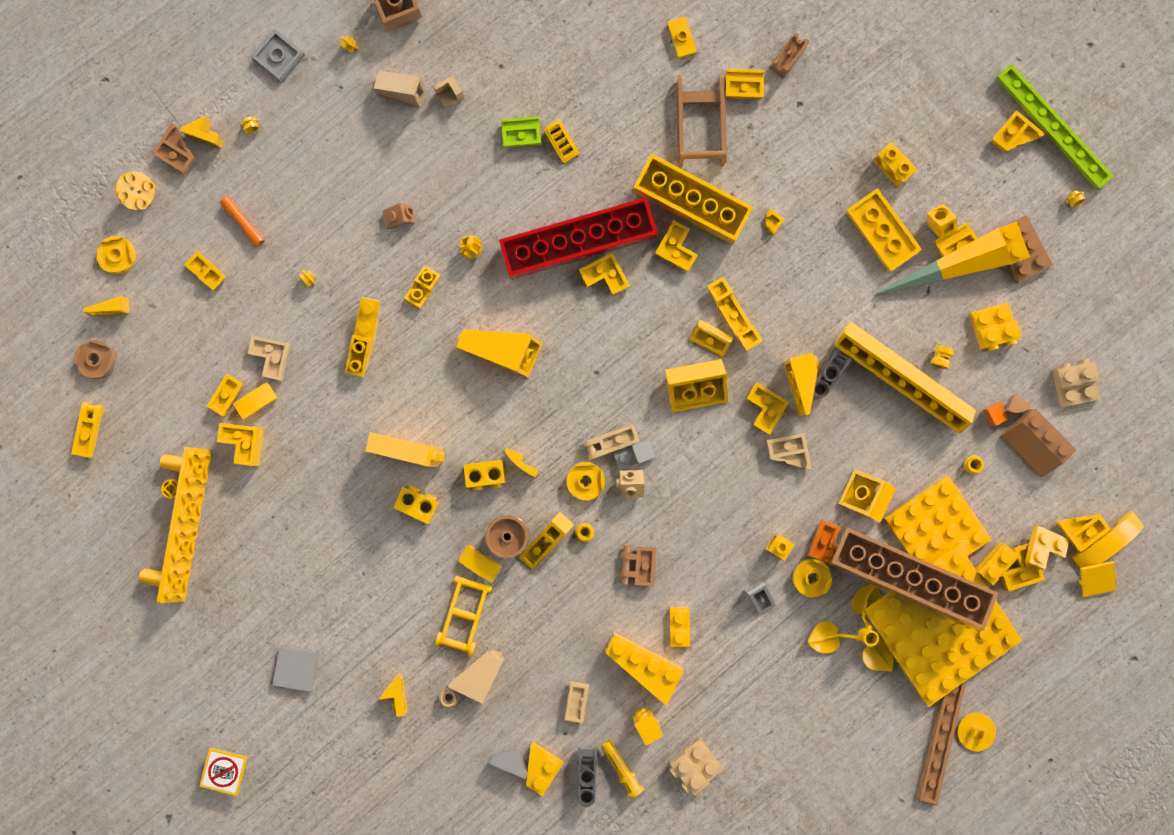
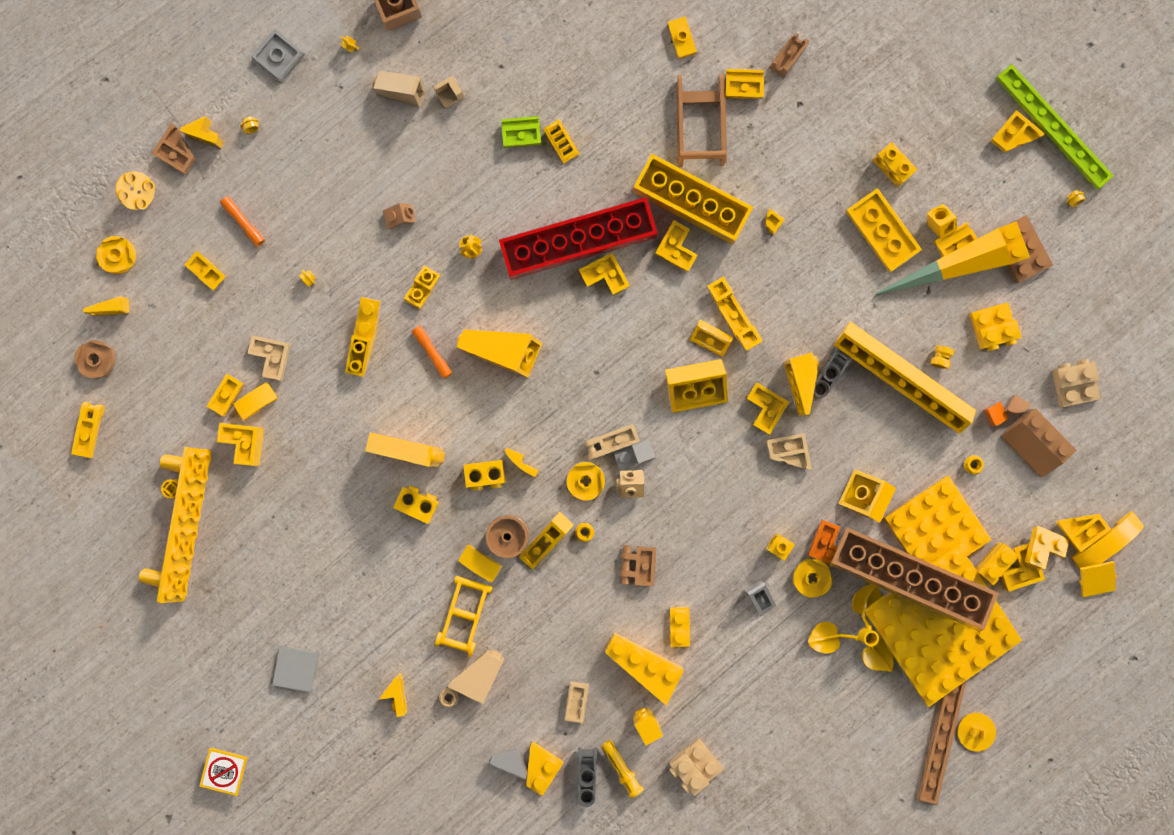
none -> orange piece [411,325,452,379]

